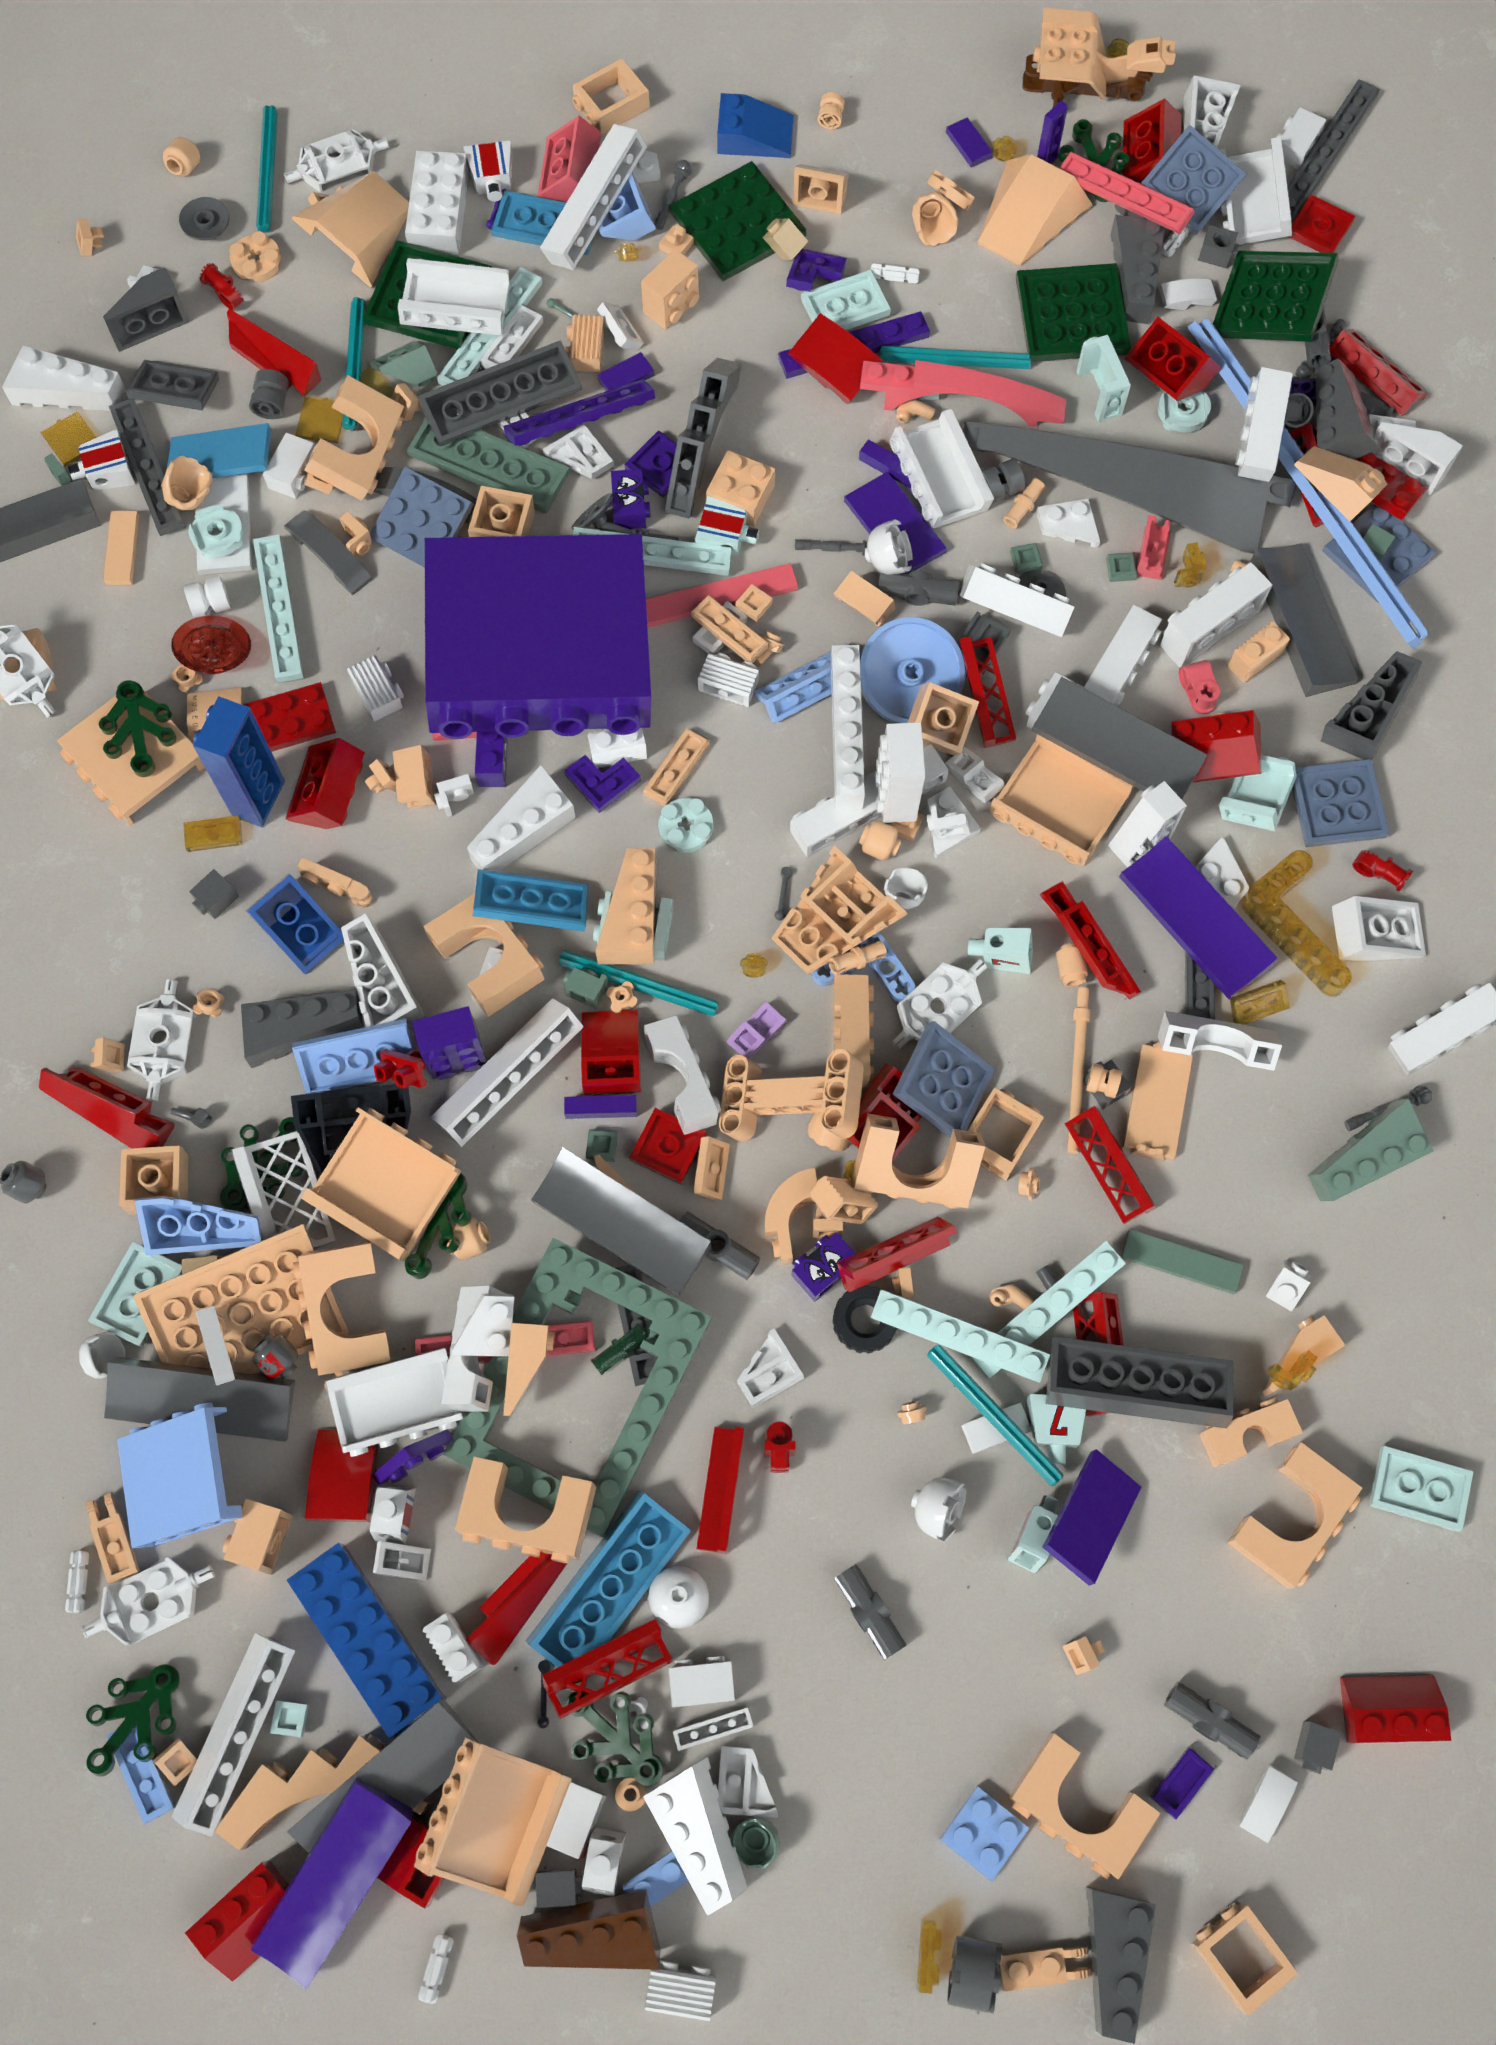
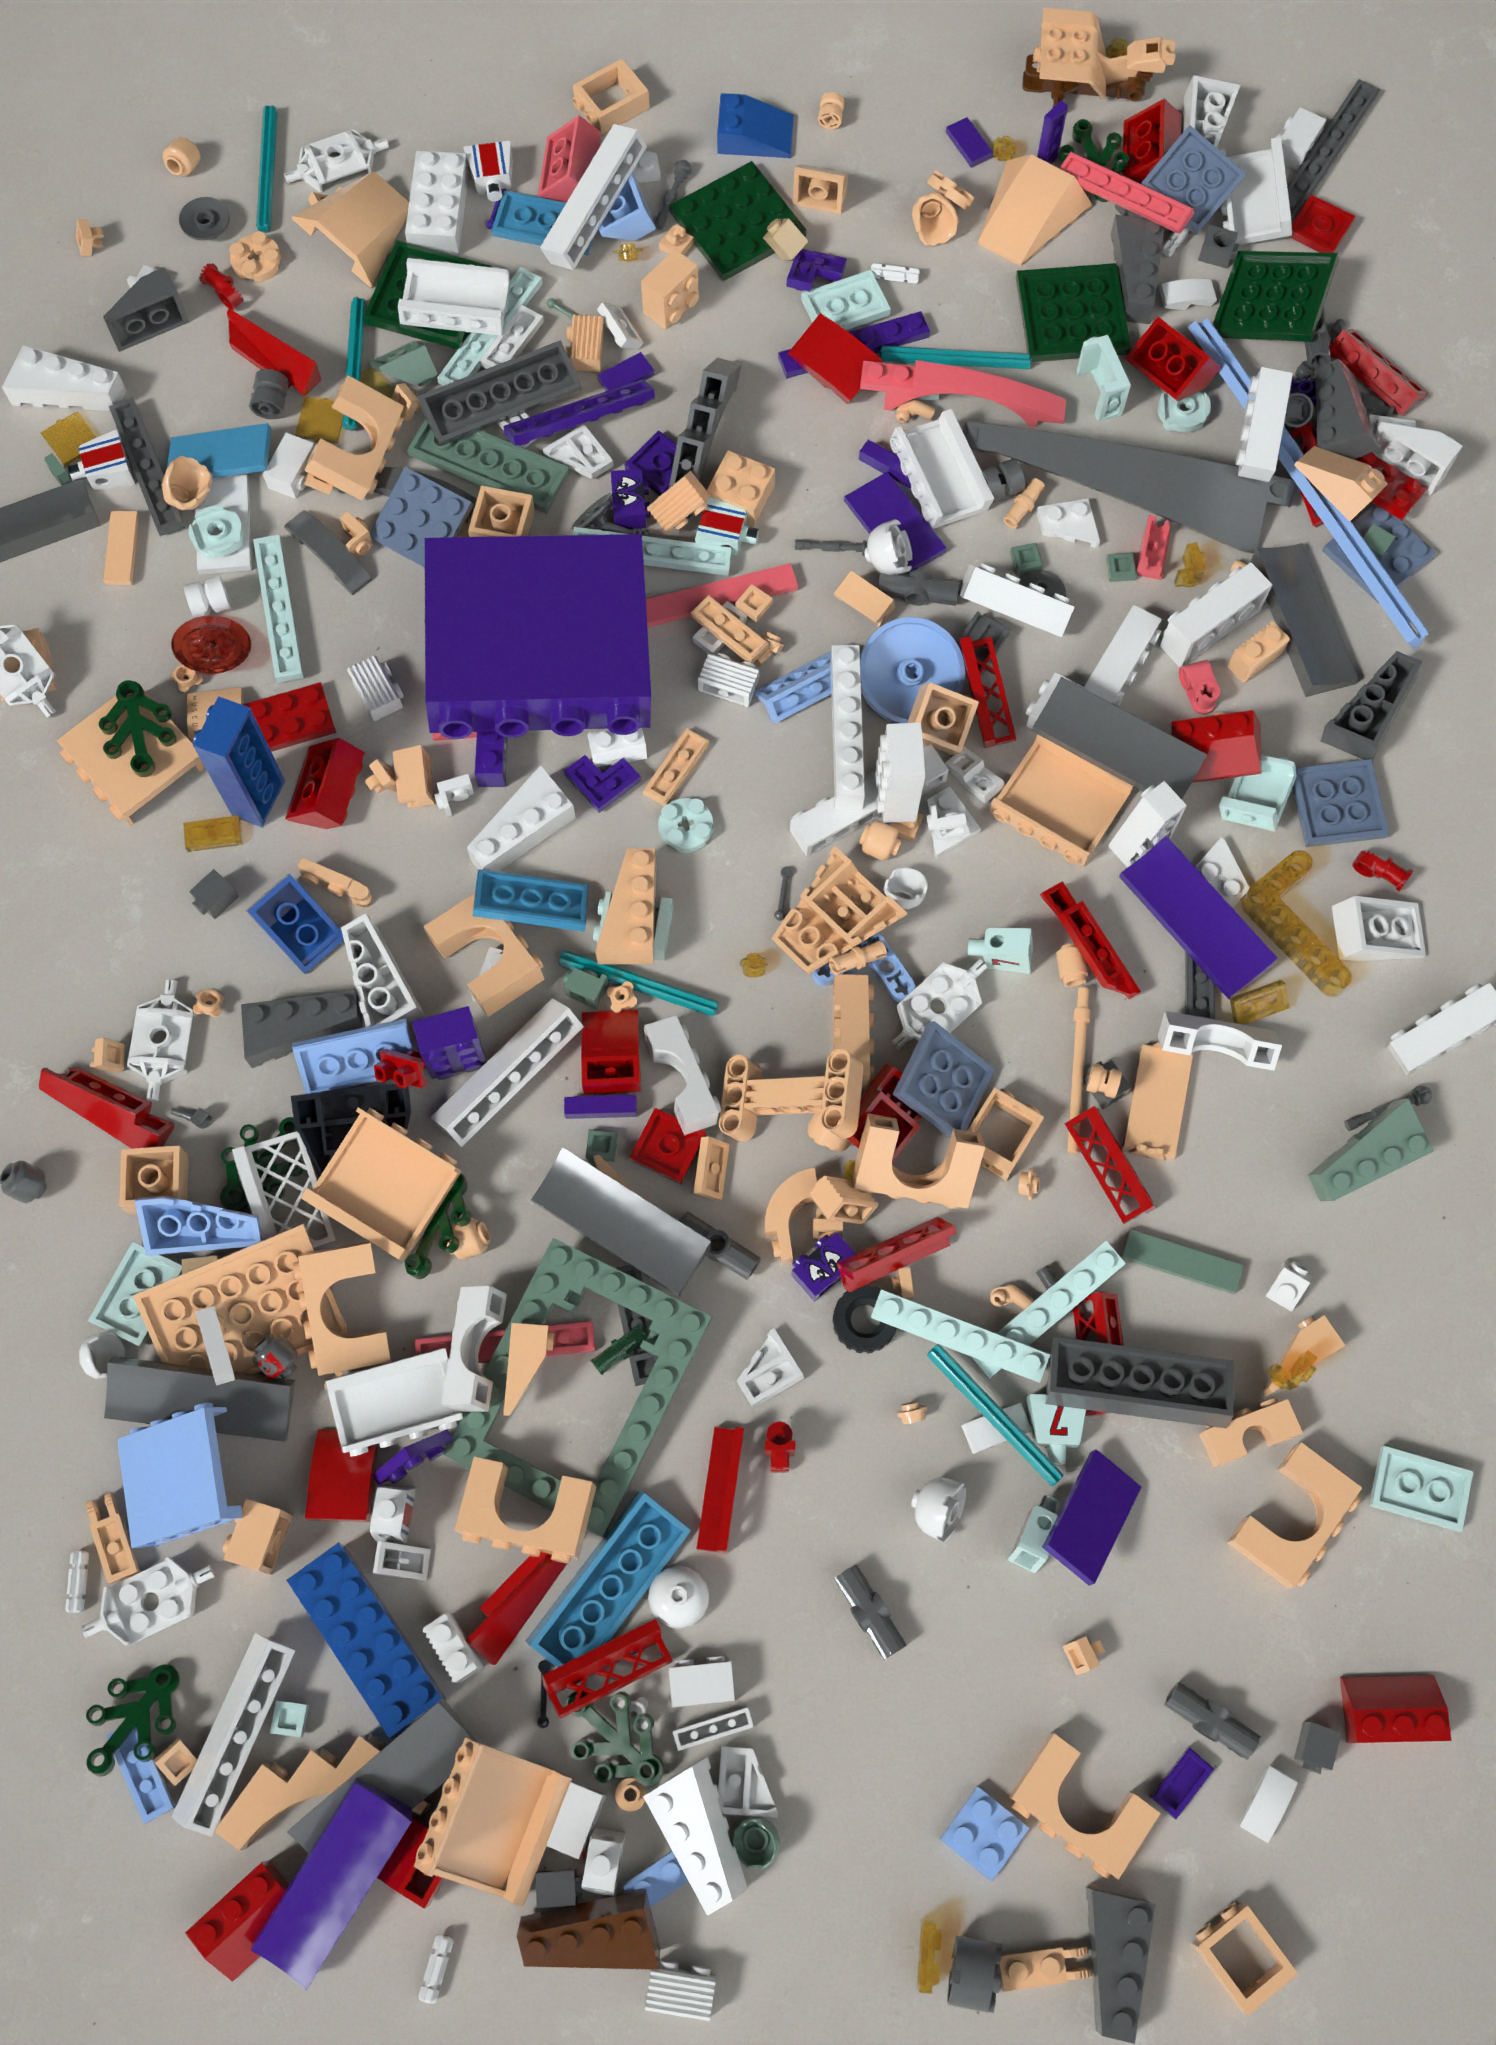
dark grey tile [126,360,219,411] -> none
white wing [450,1294,514,1356] -> none
lavender slope [726,1001,788,1059] -> none
none -> light nougat brick [647,471,710,532]

